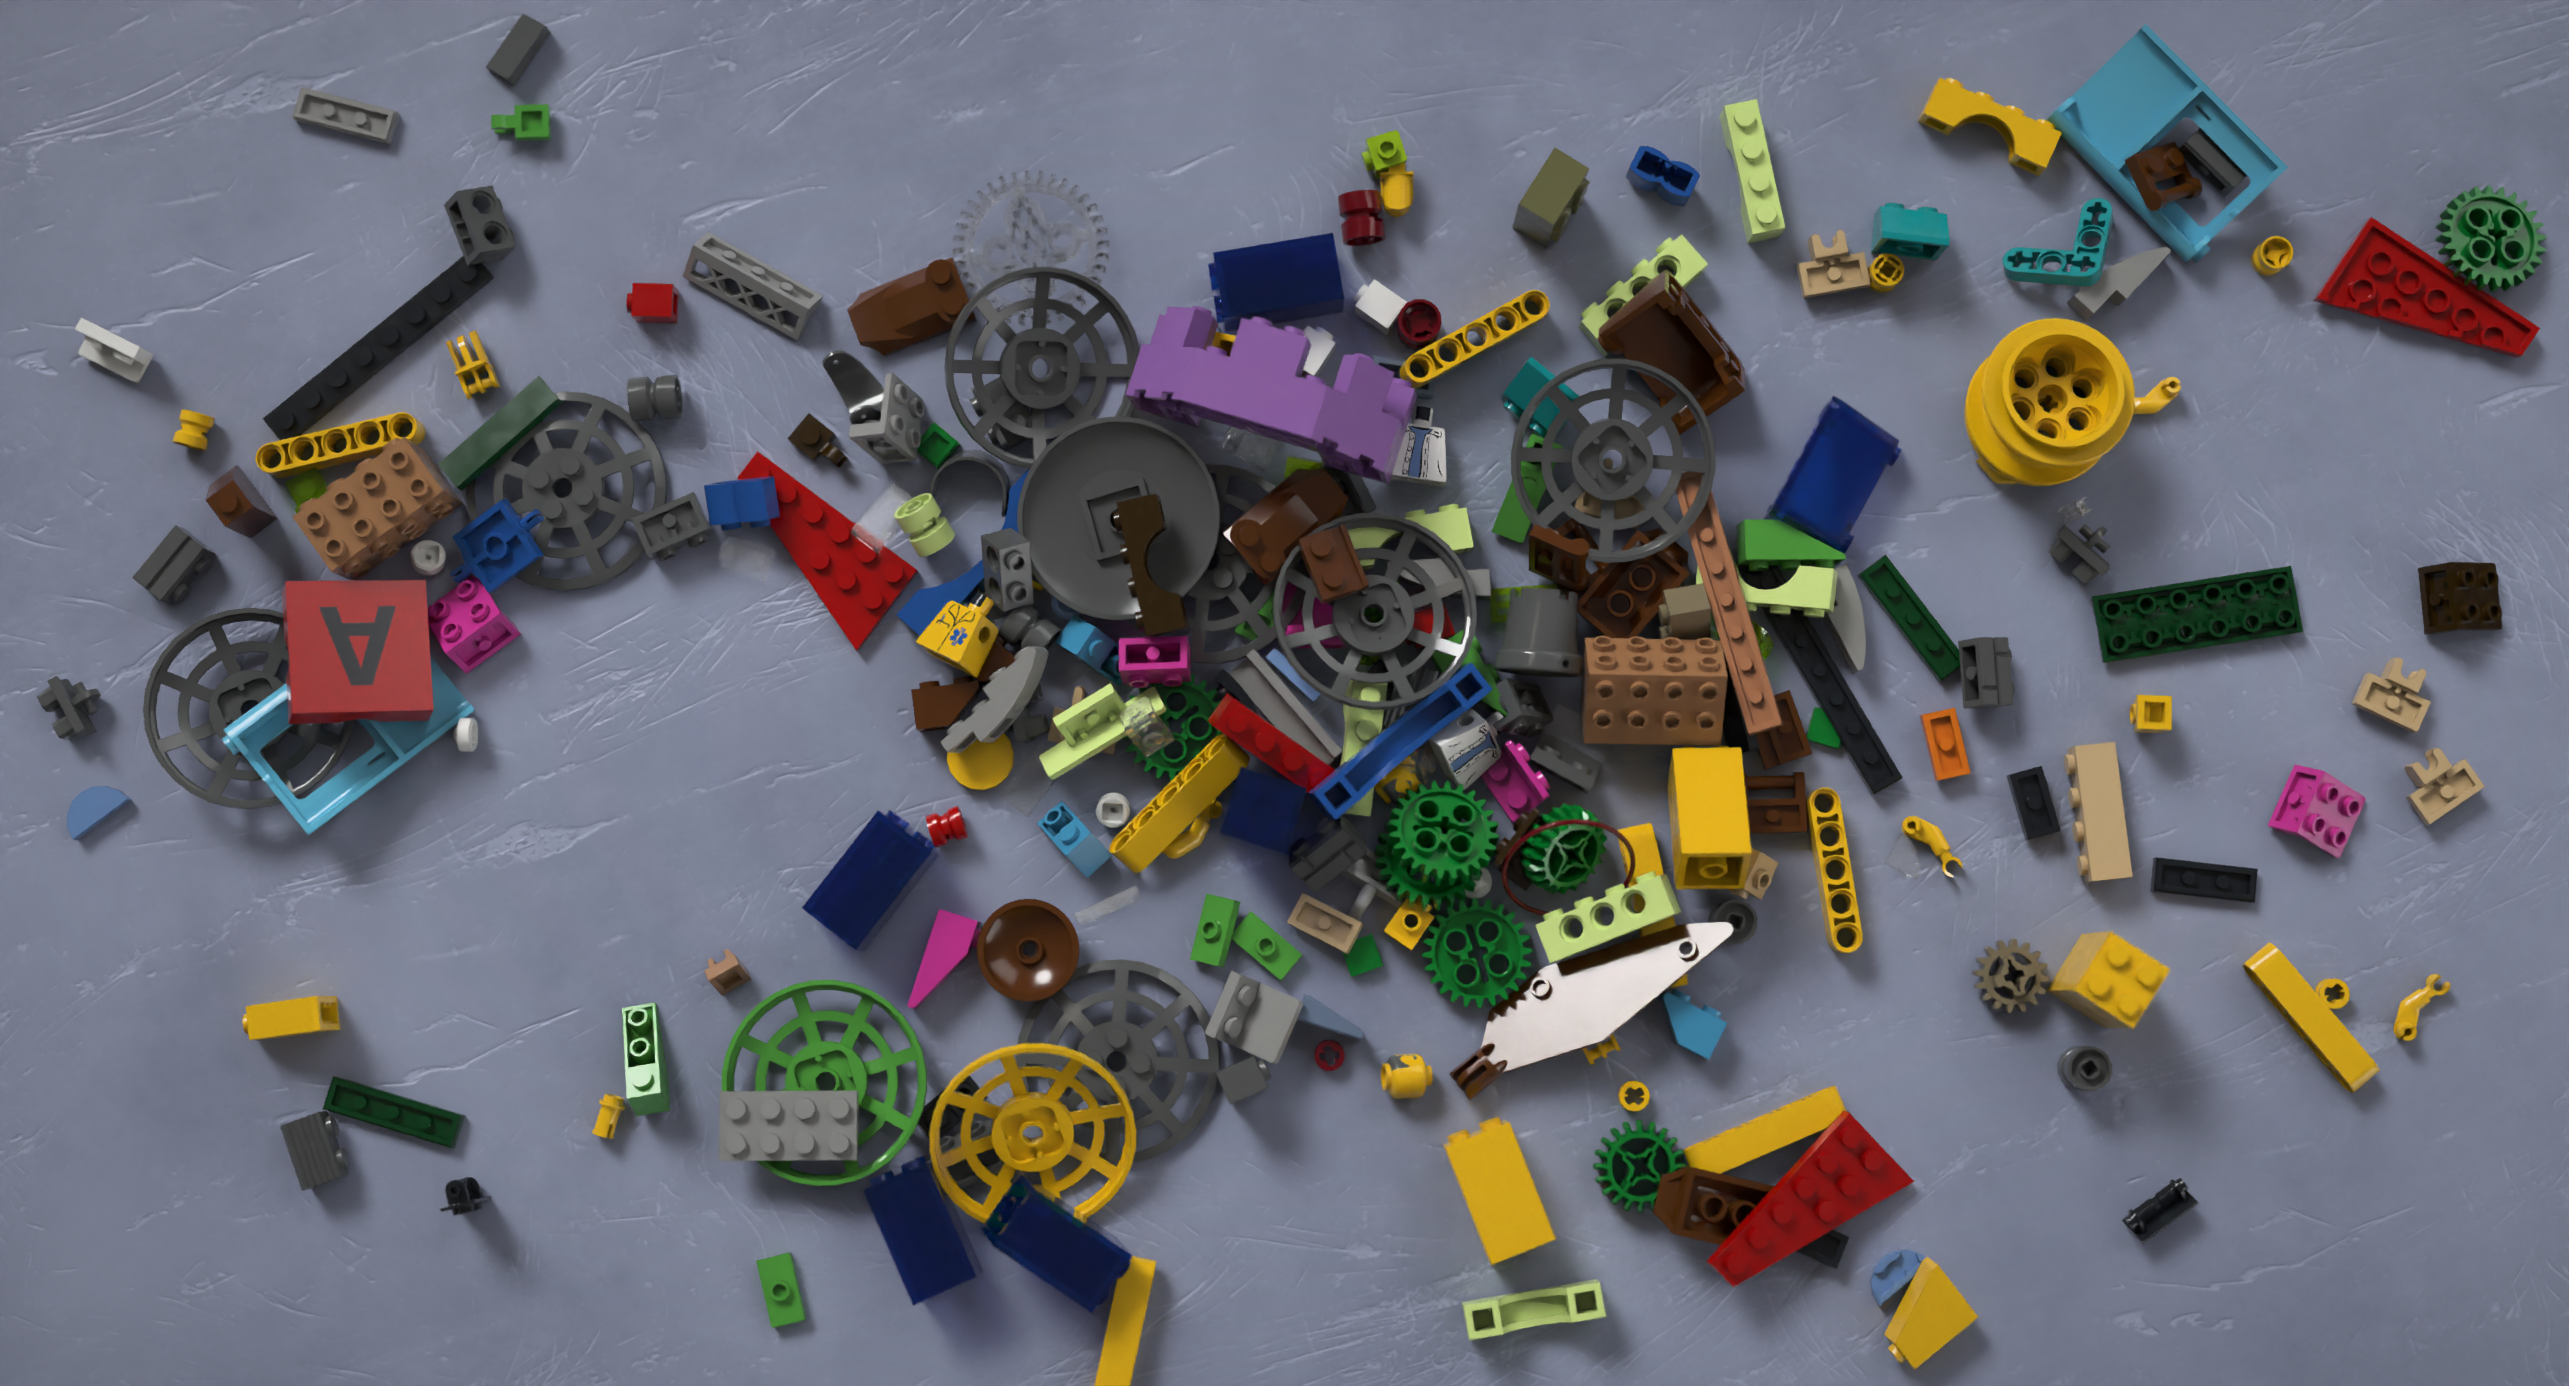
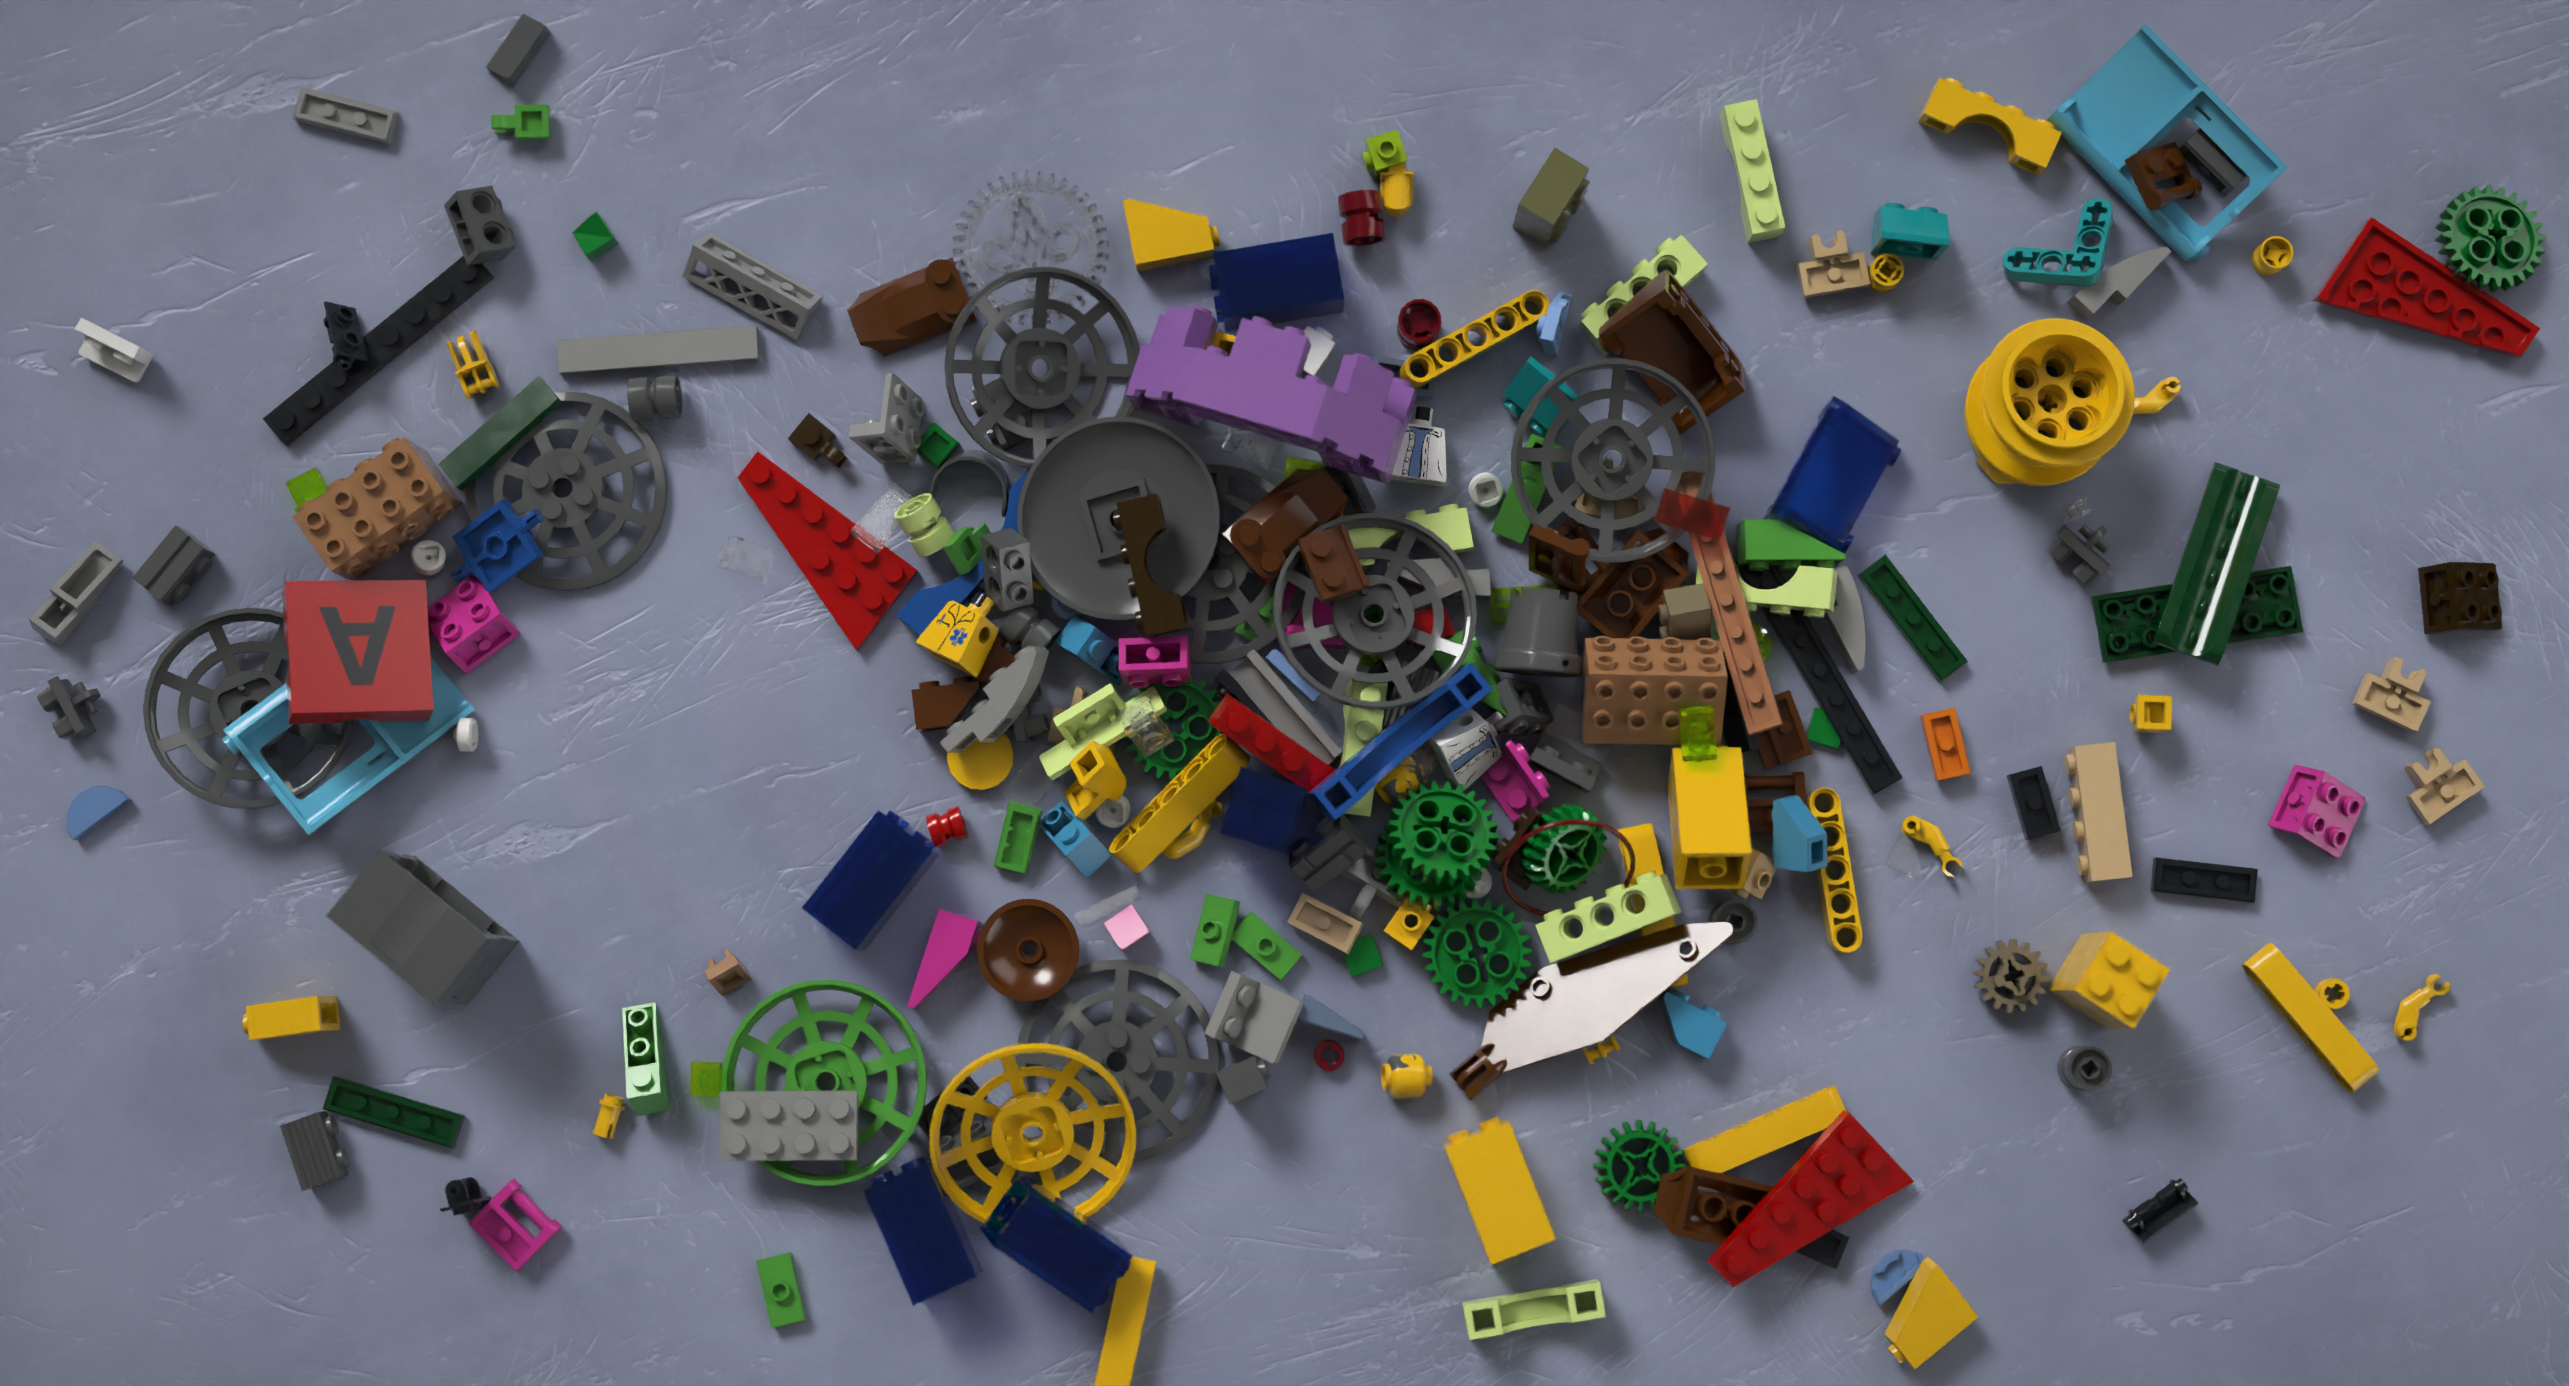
yellow wheel [172,409,215,451] -> none
reddish brown slope [206,465,278,538] -> none
yellow beam [255,412,425,478] -> none
red brick [626,283,679,324] -> none
dark grey bracket [632,492,714,561] -> none
blue brick [704,477,780,531] -> none
dark grey piece [822,351,884,424] -> none
white brick [1353,279,1407,335] -> none
yellow bush [1618,1080,1650,1112] -> none
blue brick [1626,146,1700,206] -> none
dark grey brick [1958,637,2015,709] -> none
none -> light grey slope [29,540,123,648]
none -> black hinge [323,301,368,370]
none -> dark grey tile [326,850,519,1004]
none -> dark pink plate [468,1179,562,1271]
none -> light grey tile [557,325,760,375]
none -> green slope [572,212,619,261]
none -> clear neon green bracket [690,1062,724,1097]
none -> bright green plate [943,522,991,575]
none -> bright green plate [993,800,1043,875]
none -> yellow brick [1064,740,1126,820]
none -> bright pink slope [1104,904,1150,951]
none -> yellow slope [1123,199,1220,272]
none -> white tile [1468,472,1503,508]
none -> light blue wing [1536,292,1573,357]
none -> clear red tile [1654,488,1730,541]
none -> clear neon green bracket [1679,706,1717,762]
none -> dark azure slope [1771,795,1827,872]
none -> dark green plate [2152,462,2280,666]

